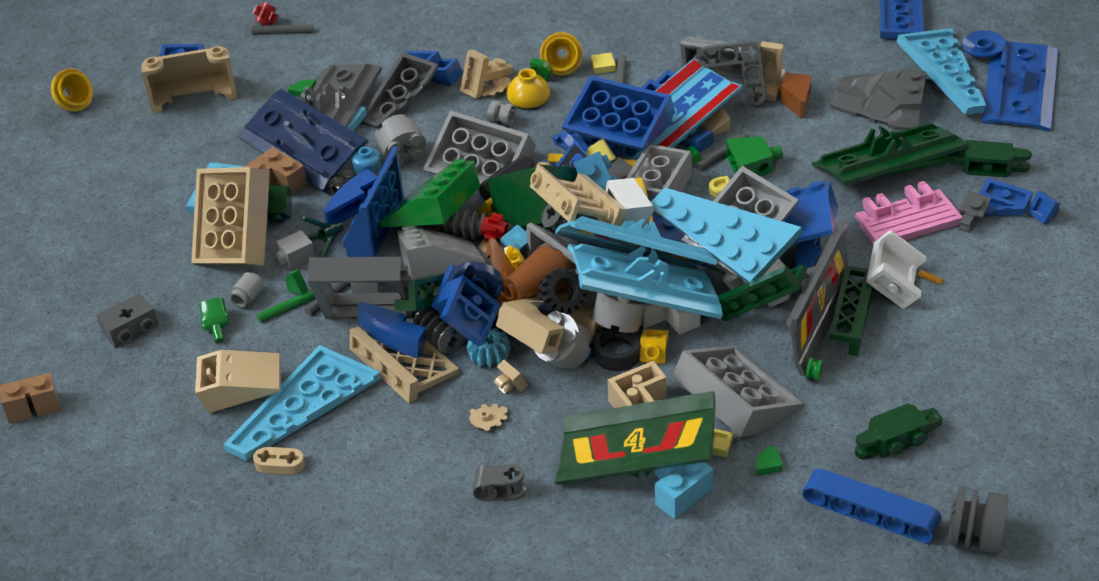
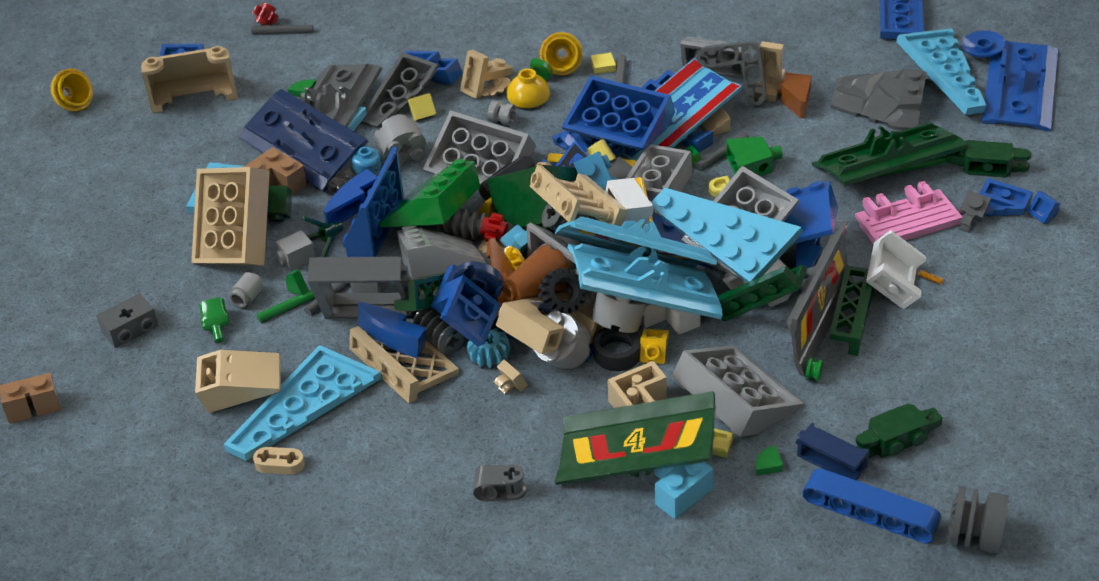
tan piece [469,404,507,432] -> none
none -> light yellow tile [408,93,436,121]
none -> dark blue window [796,422,869,481]

